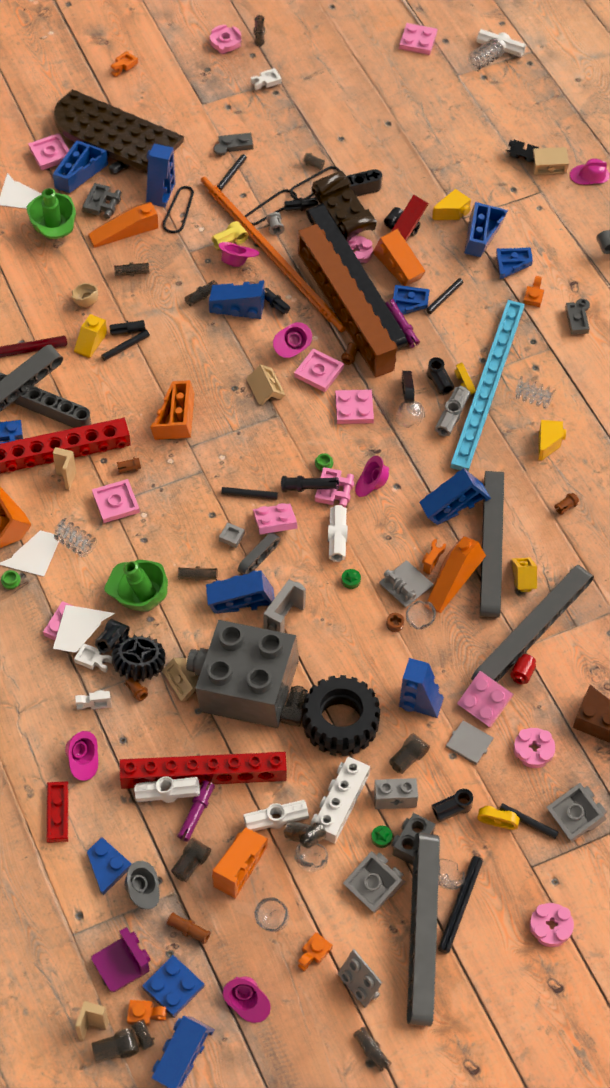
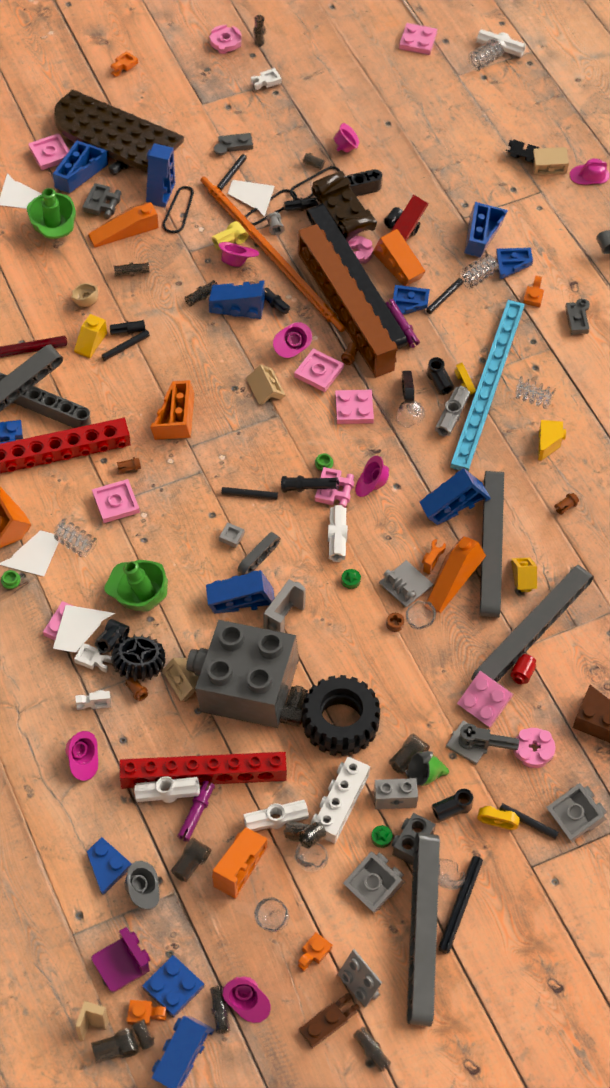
red tile [47,781,69,843] -> none
tan panel [53,447,76,490] -> none
dark orange pin [167,912,211,944] -> none
clear smoke pin [178,566,218,582] -> none
bright pink plate [253,503,297,534] -> none
blue wedge [399,658,444,718] -> none
yellow slope [432,189,471,220] -> none
bright pink plate [530,903,574,947] -> none
none -> clear smoke pin [210,986,230,1034]
none -> white sticker [228,180,275,217]
none -> reddish brown hinge [299,993,360,1048]
none -> dark pink piece [334,123,359,153]
none -> dark grey hat [405,751,449,786]
none -> dark grey connector [459,724,519,750]
none -> clear piece [460,254,499,289]

